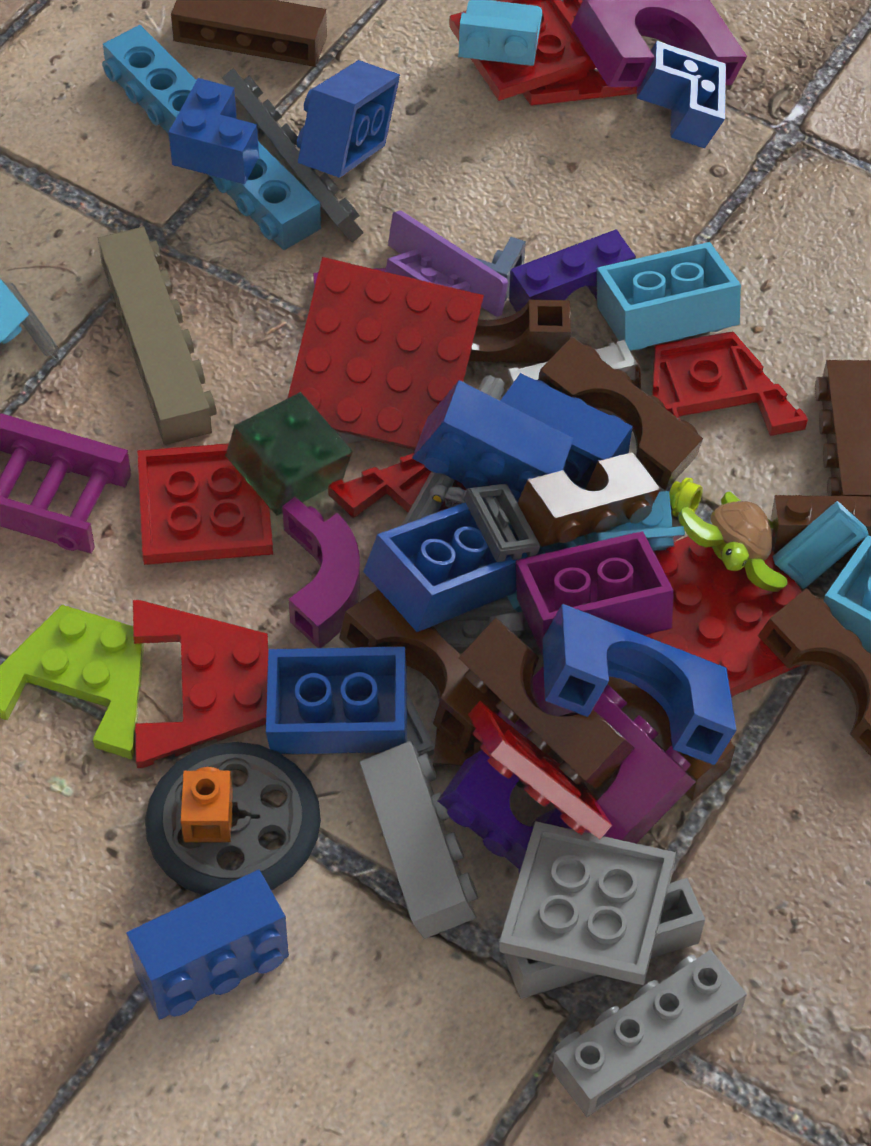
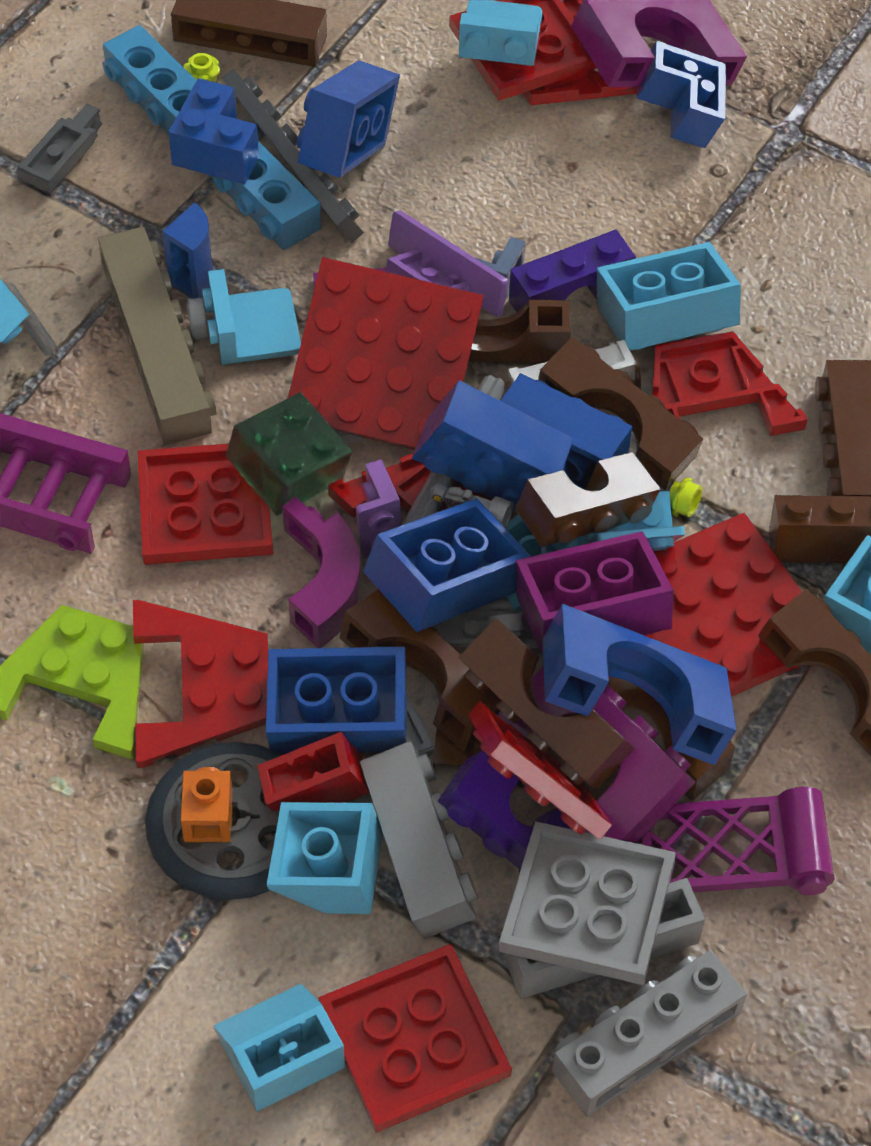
blue brick [126,869,289,1020] -> none
dark grey tile [464,484,540,562] -> none
animal [678,492,787,592] -> none
medium azure tile [773,501,869,589] -> none
none -> dark grey hinge [17,104,102,193]
none -> blue brick [162,203,213,299]
none -> neon yellow plate [183,53,220,82]
none -> light grey tile [187,297,209,340]
none -> medium azure bracket [202,269,301,365]
none -> medium azure slope [213,984,345,1112]
none -> red arch [257,732,370,812]
none -> medium azure slope [267,802,383,914]
none -> red plate [318,944,512,1133]
none -> medium lavender bracket [356,459,402,559]
none -> magenta piece [641,787,835,895]

